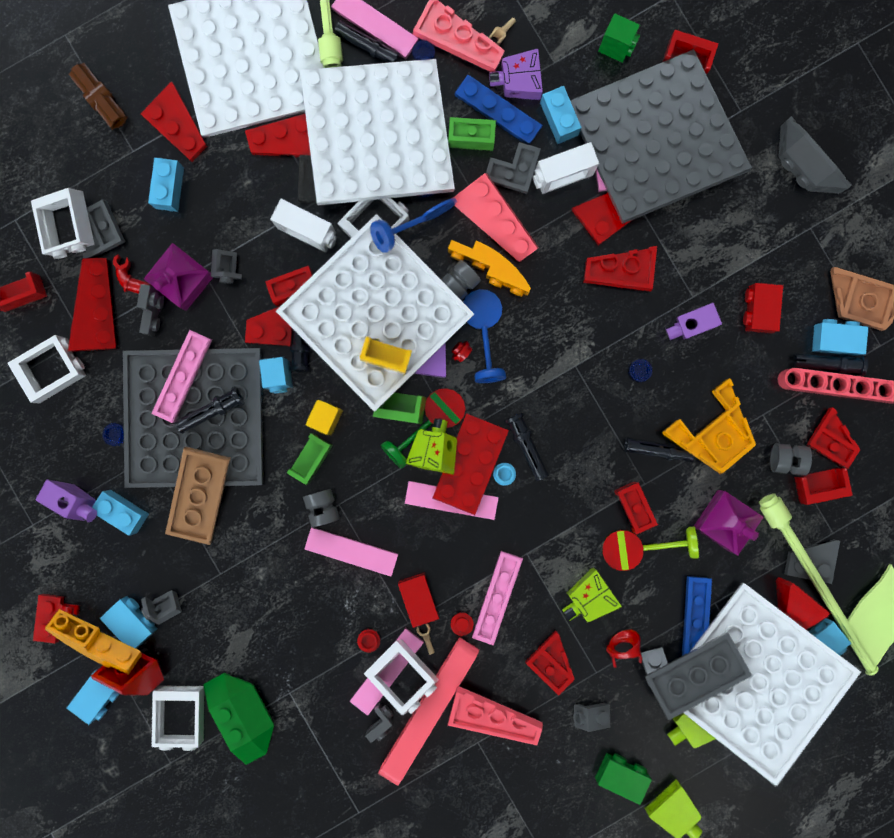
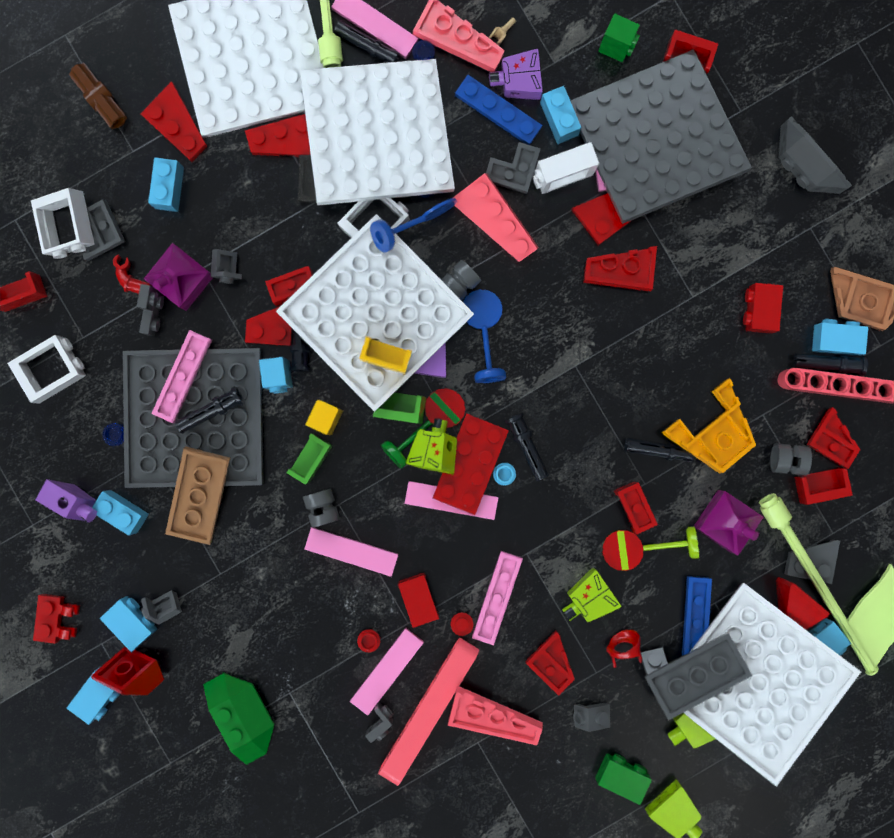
light orange slope [45,609,142,675] -> none
red wing [67,258,116,352] -> none
white window [152,686,204,751] -> none
white window [270,199,337,253] -> none
white window [364,639,439,715] -> none
tan hand [417,623,434,654] -> none
bright green panel [448,117,496,151] -> none
light orange slope [448,240,531,297] -> none
red plate [451,341,472,362] -> none
clear blue plate [629,359,653,382] -> none
medium lavender torso [665,303,722,340] -> none

